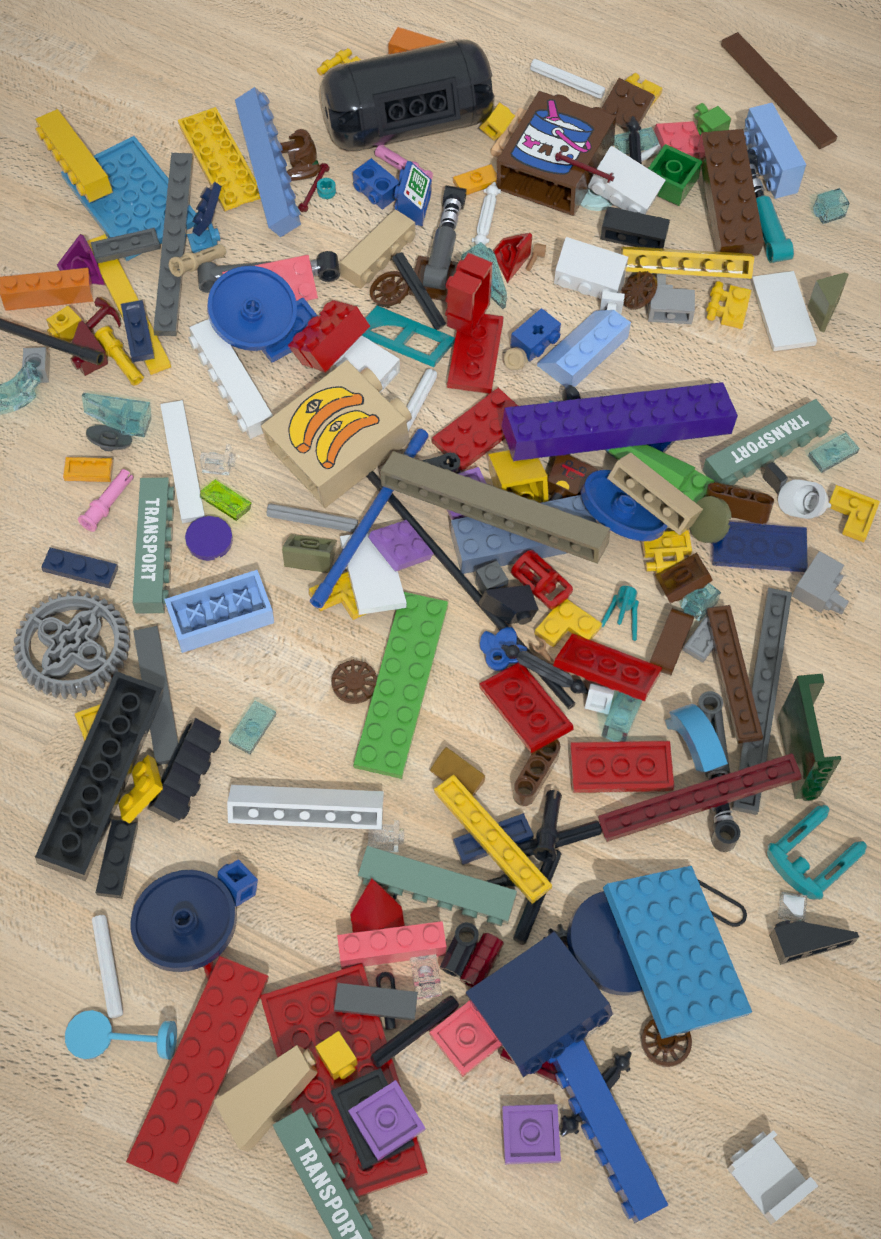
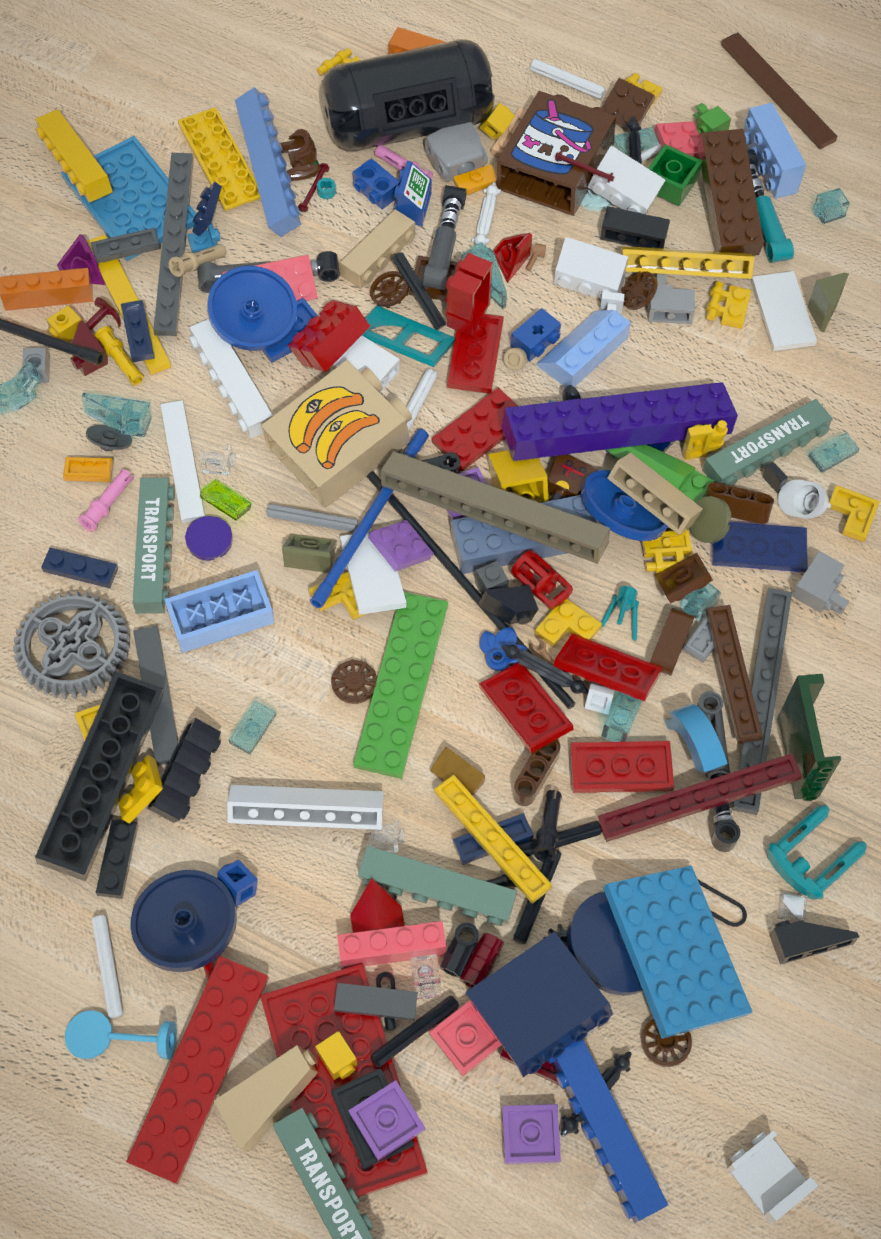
none -> light grey piece [425,122,488,182]
none -> yellow plate [682,420,728,461]

